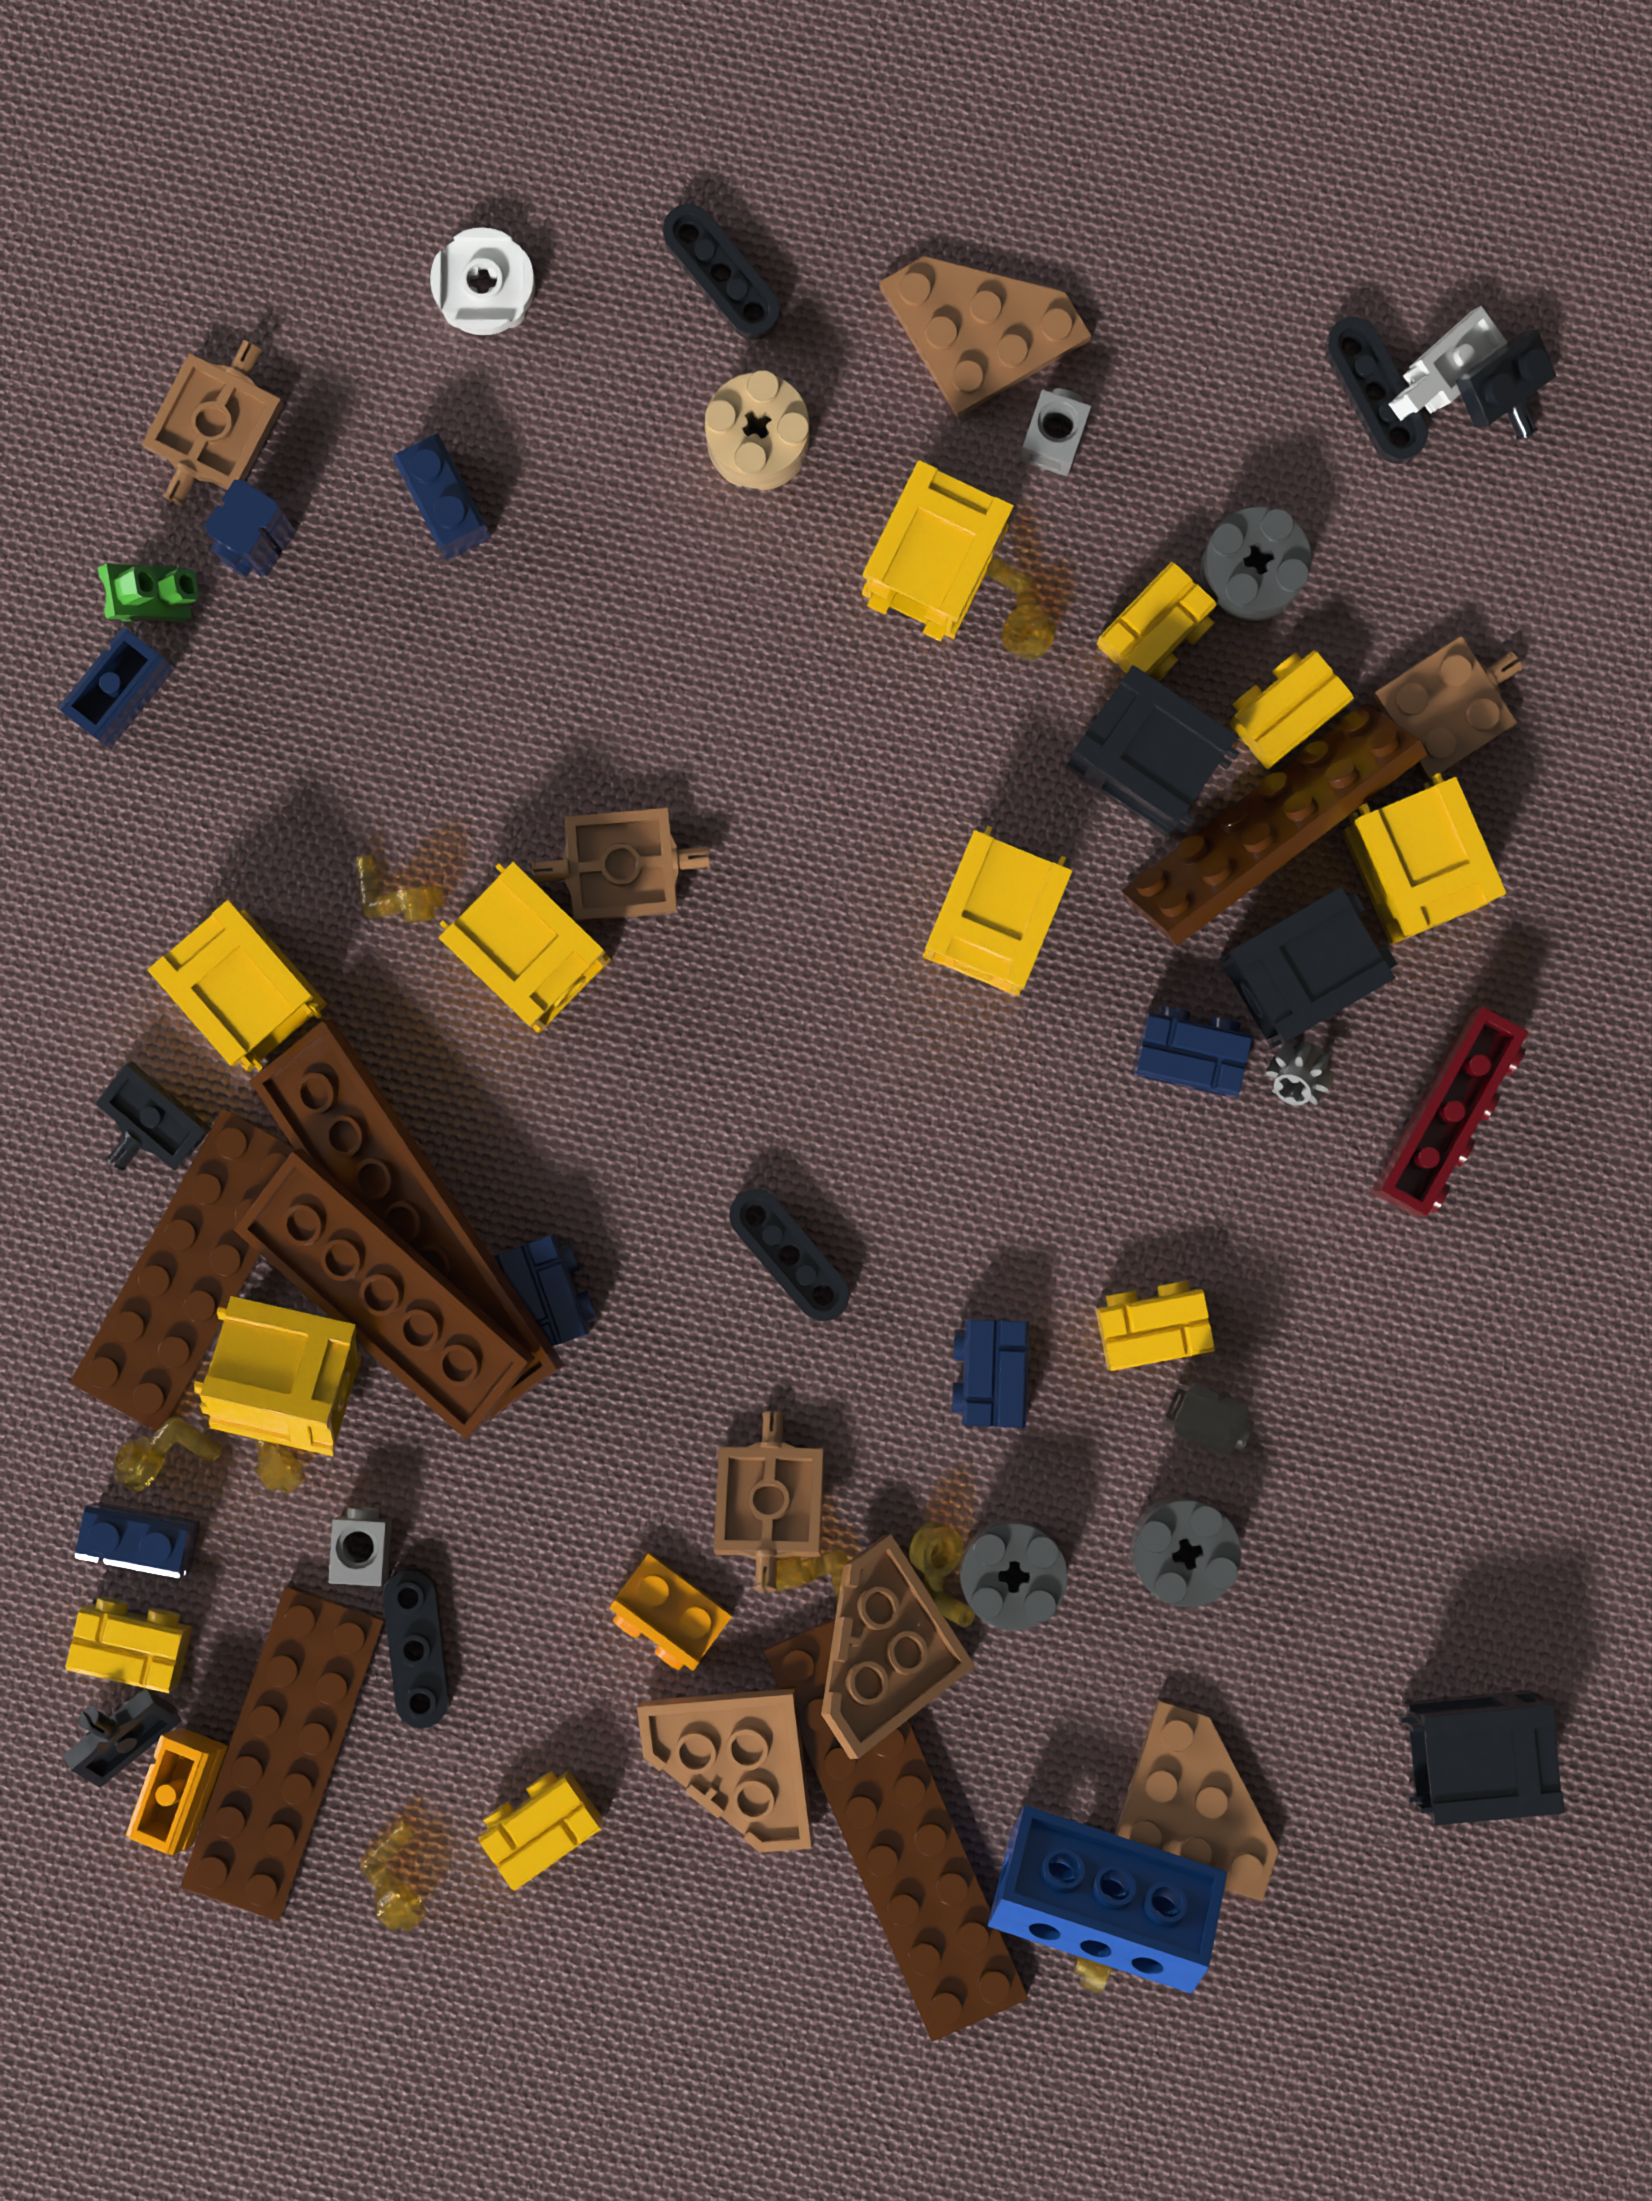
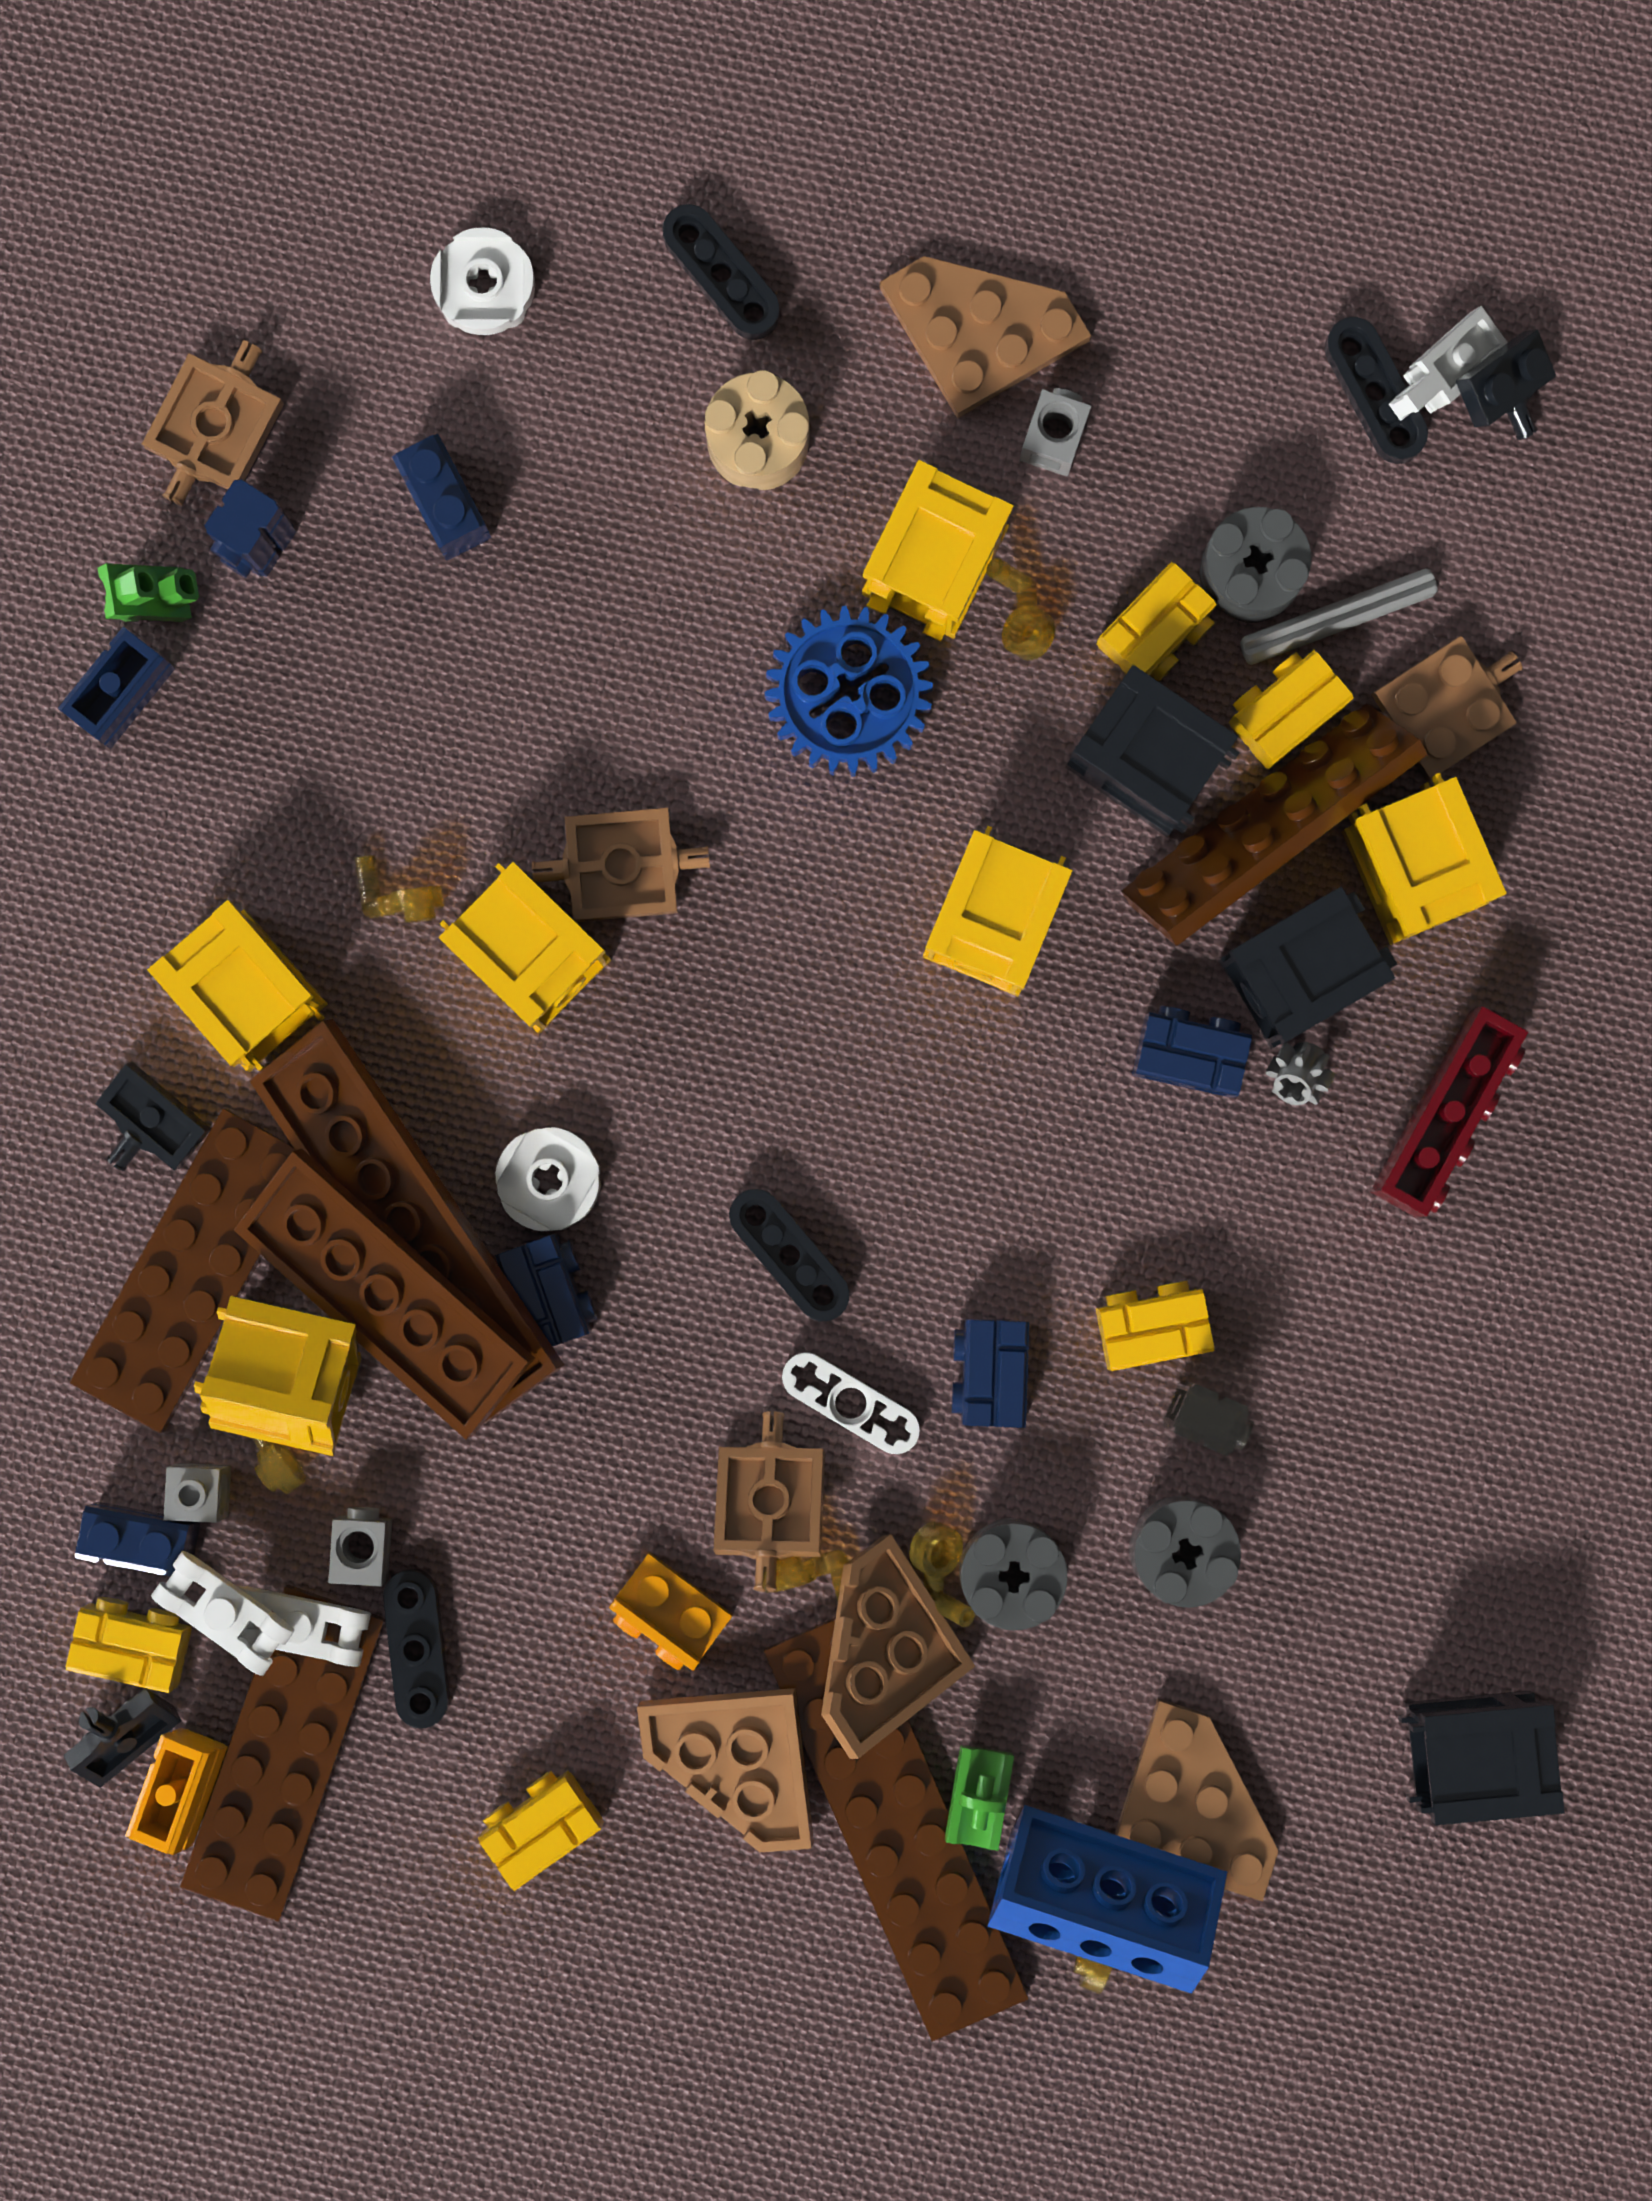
clear yellow plate [113,1417,222,1493] -> none
clear yellow plate [360,1820,427,1932] -> none
none -> white plate [151,1551,295,1676]
none -> light grey brick [163,1463,231,1523]
none -> white plate [237,1586,371,1667]
none -> white plate [495,1127,601,1231]
none -> blue gear [765,606,933,777]
none -> white beam [782,1352,920,1454]
none -> bright green hips [944,1745,1014,1851]
none -> light grey axle [1240,569,1438,665]

